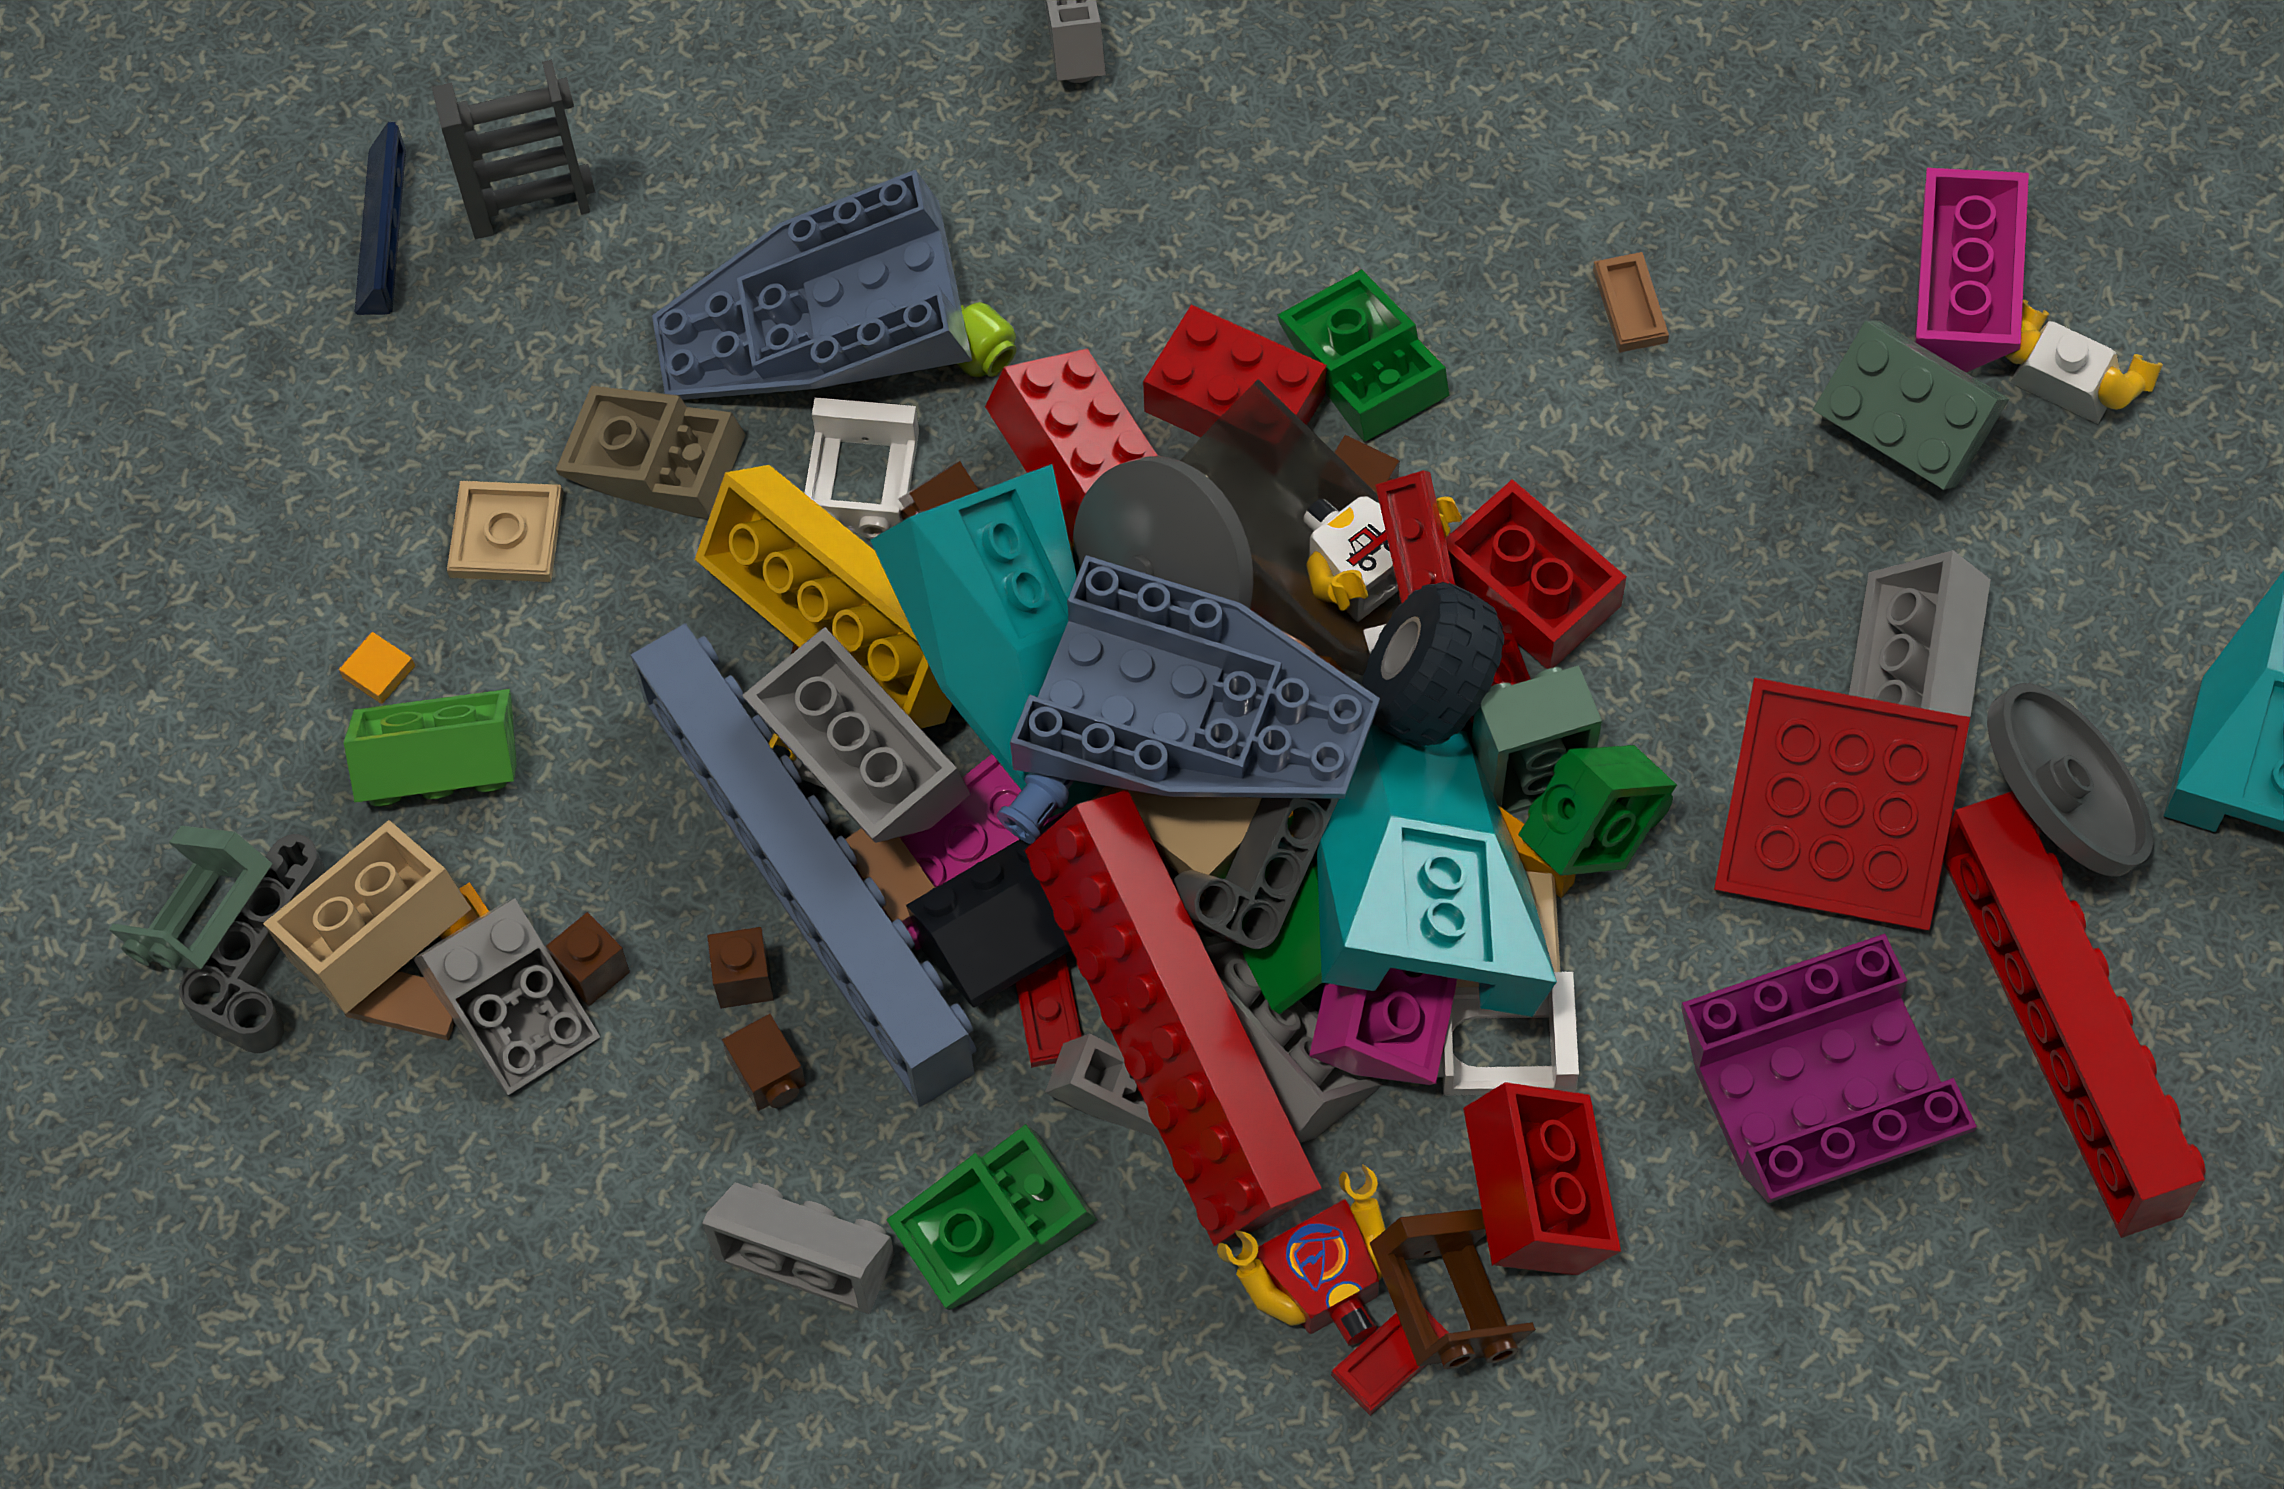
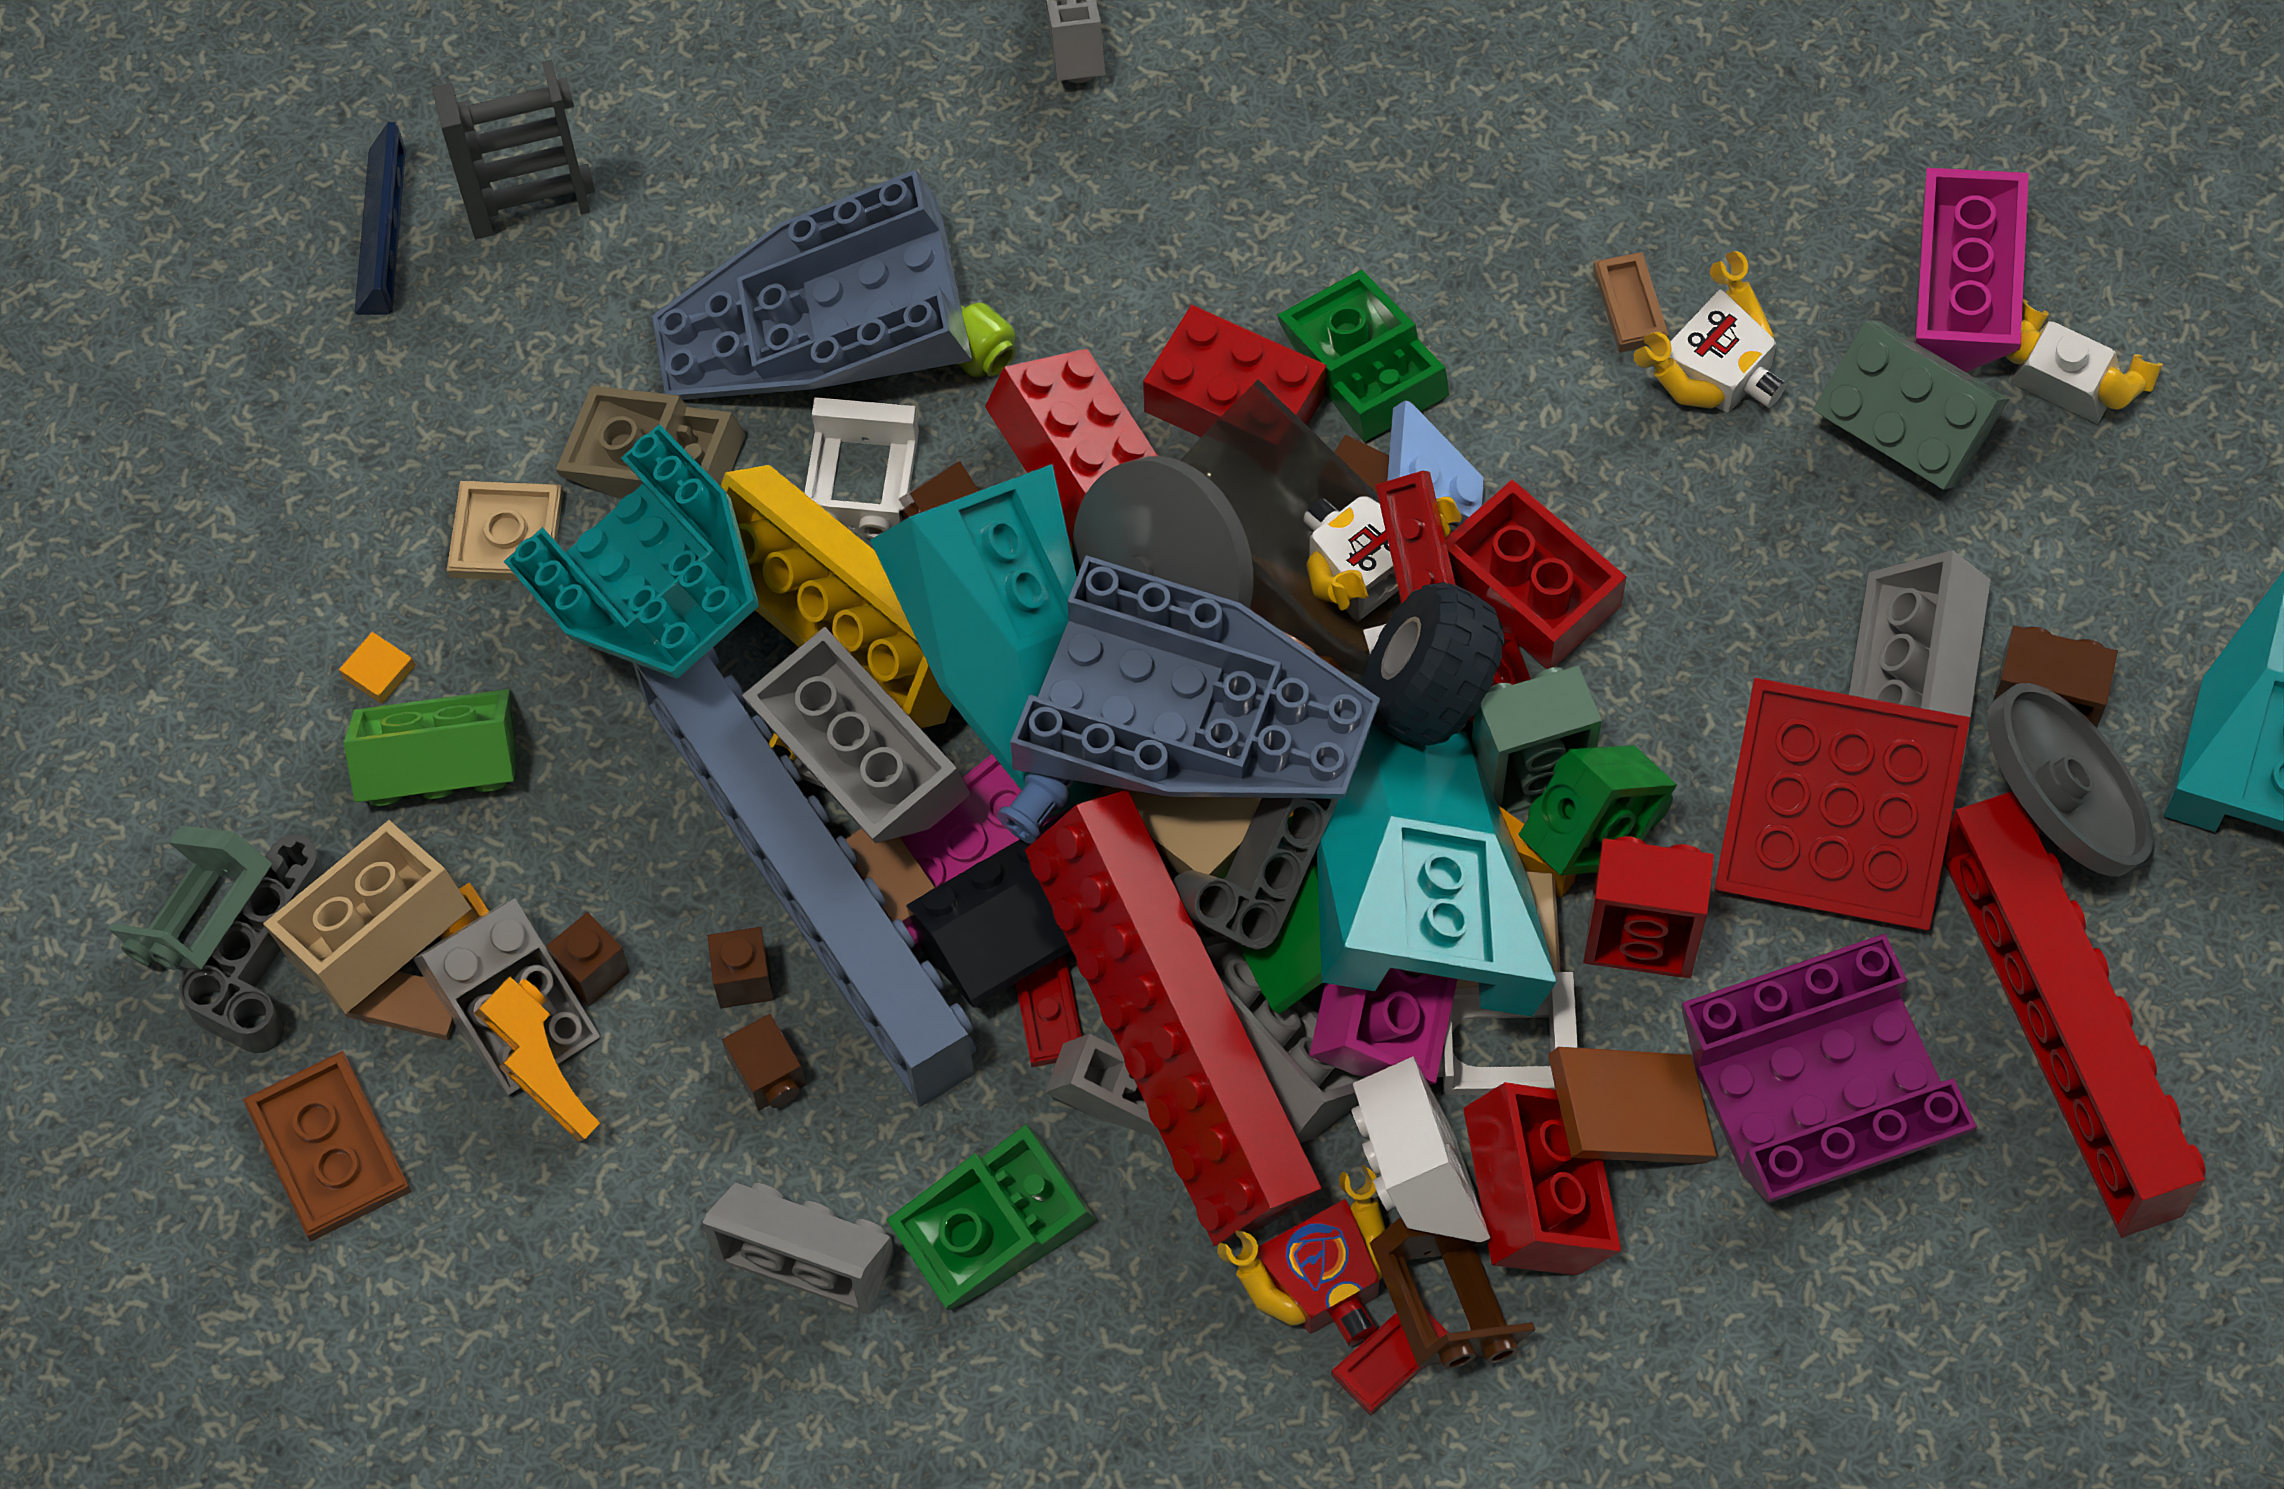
none -> dark orange tile [243,1051,411,1242]
none -> light orange slope [474,977,600,1142]
none -> teal wedge [504,424,759,679]
none -> white slope [1351,1056,1490,1242]
none -> light blue wing [1387,400,1484,526]
none -> dark orange tile [1548,1047,1717,1164]
none -> red brick [1583,836,1714,979]
none -> torso [1634,251,1786,412]
none -> reddish brown brick [1993,625,2118,728]

